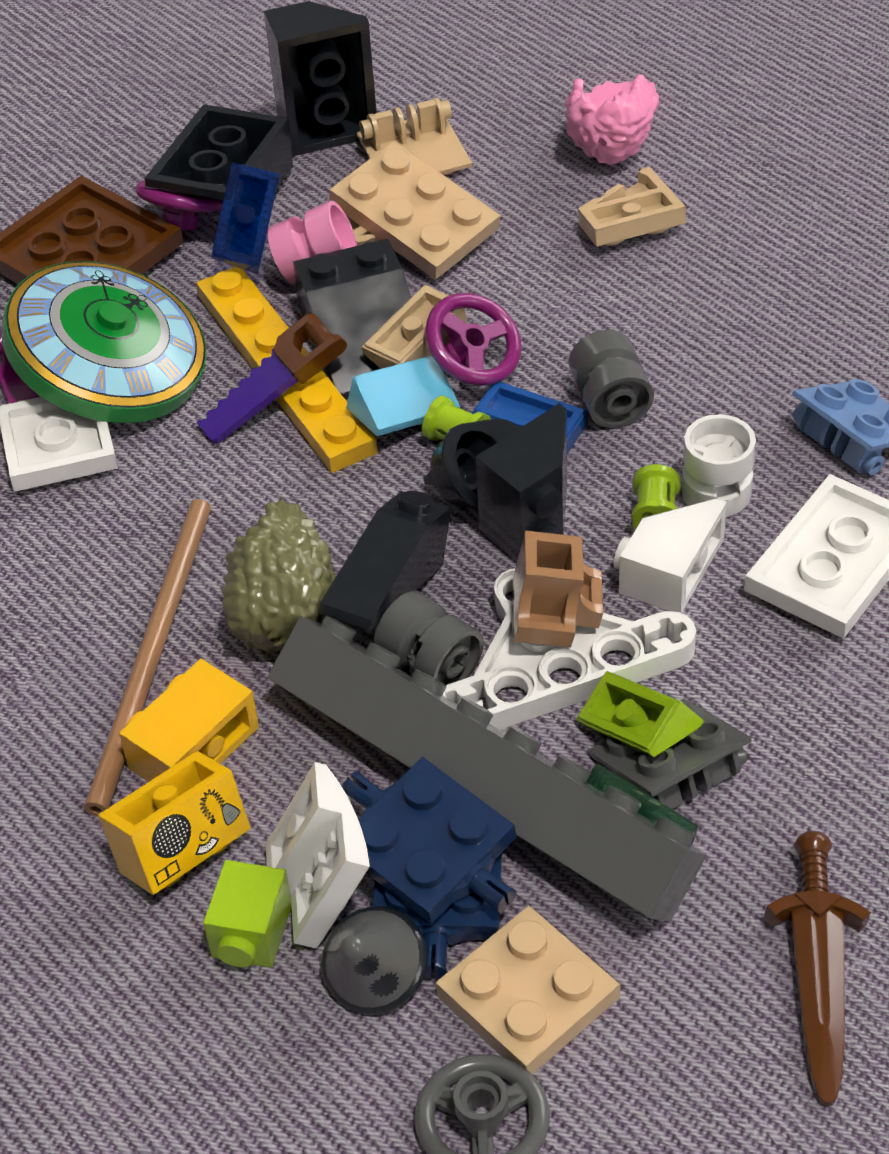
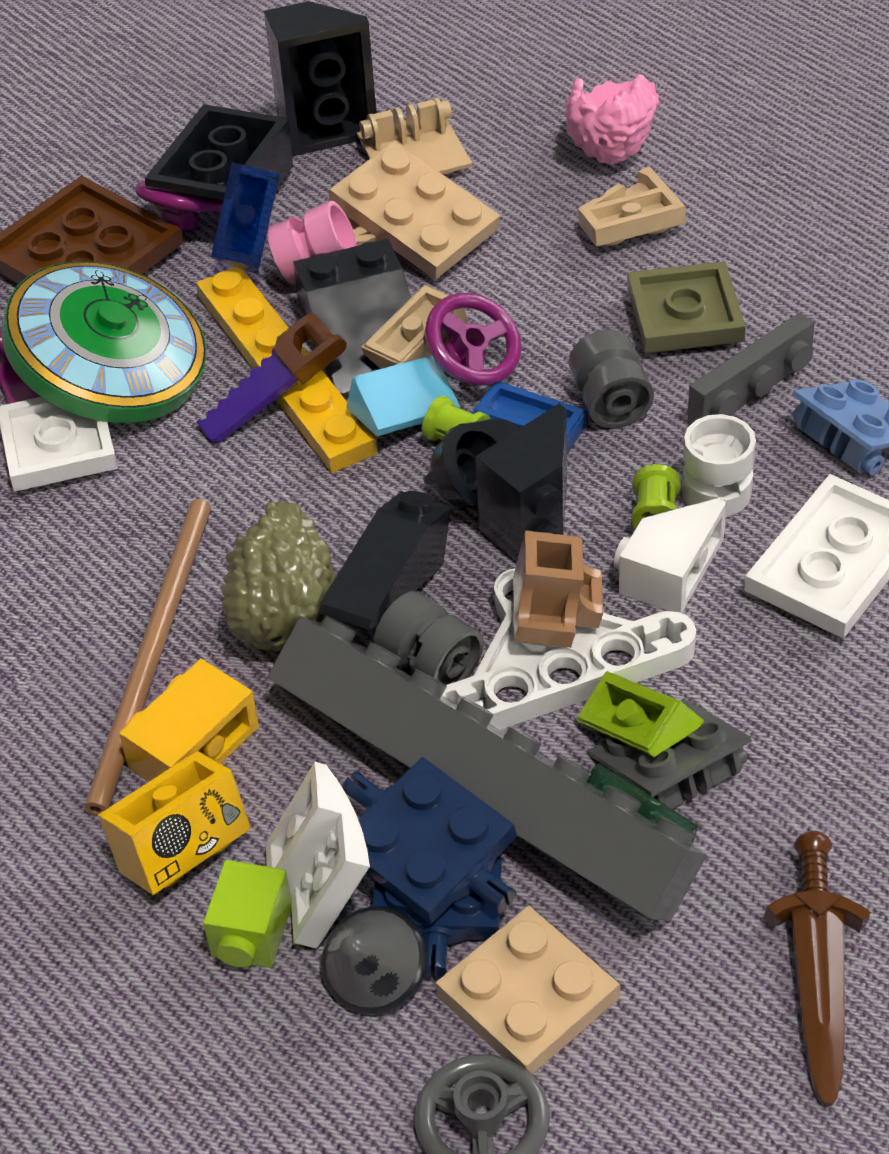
none -> olive plate [627,261,746,353]
none -> dark grey plate [688,312,815,425]

